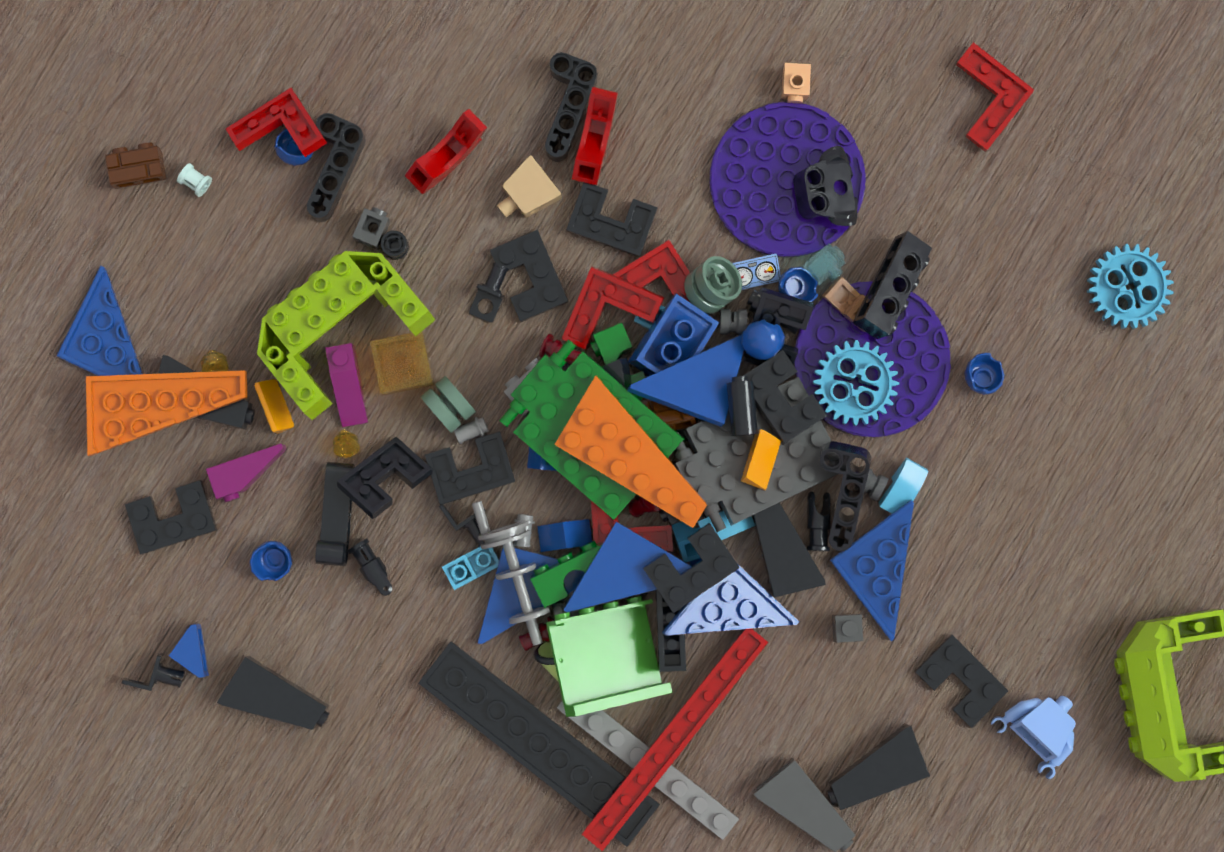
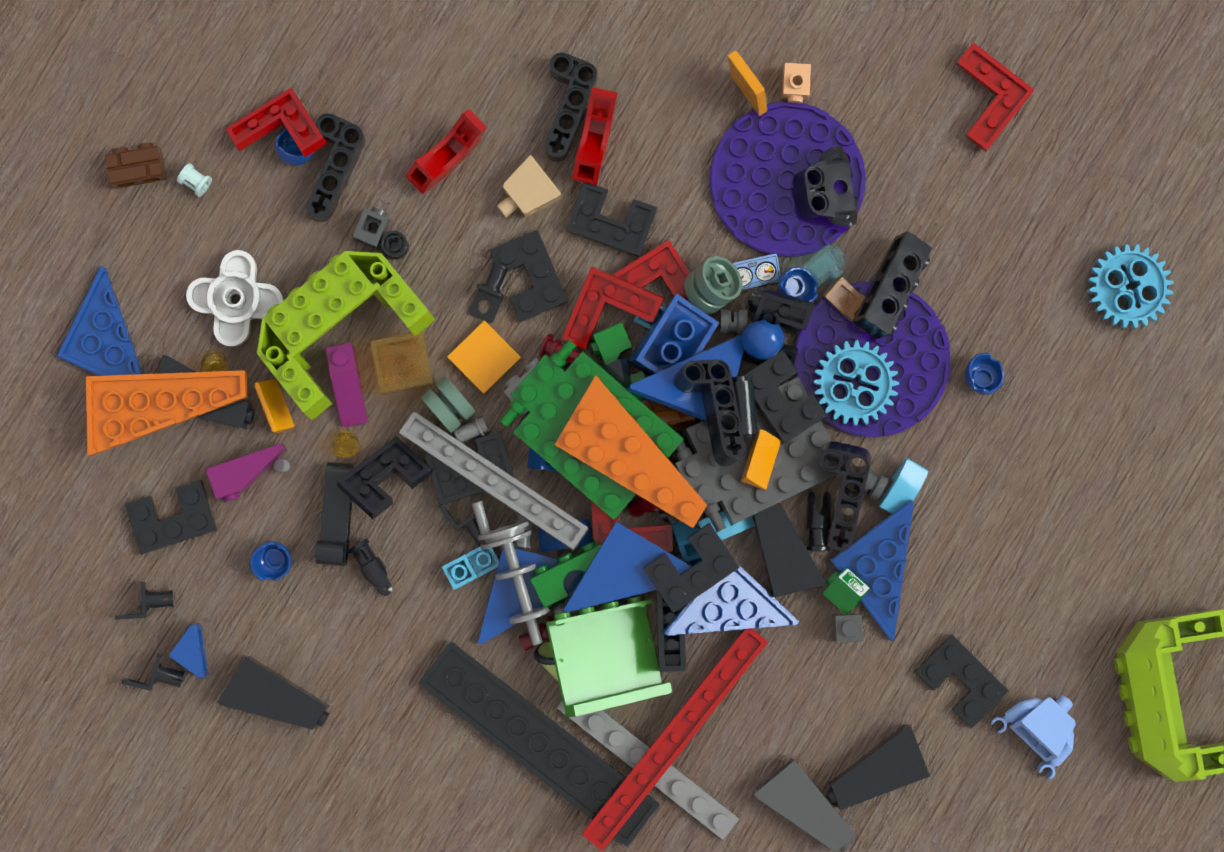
none -> black bracket [115,582,173,620]
none -> white plant [186,250,284,347]
none -> light grey piece [274,459,290,473]
none -> light grey plate [399,411,588,551]
none -> light orange tile [447,320,521,394]
none -> black beam [674,359,745,467]
none -> light orange tile [728,51,767,116]
none -> green brick [823,568,871,615]

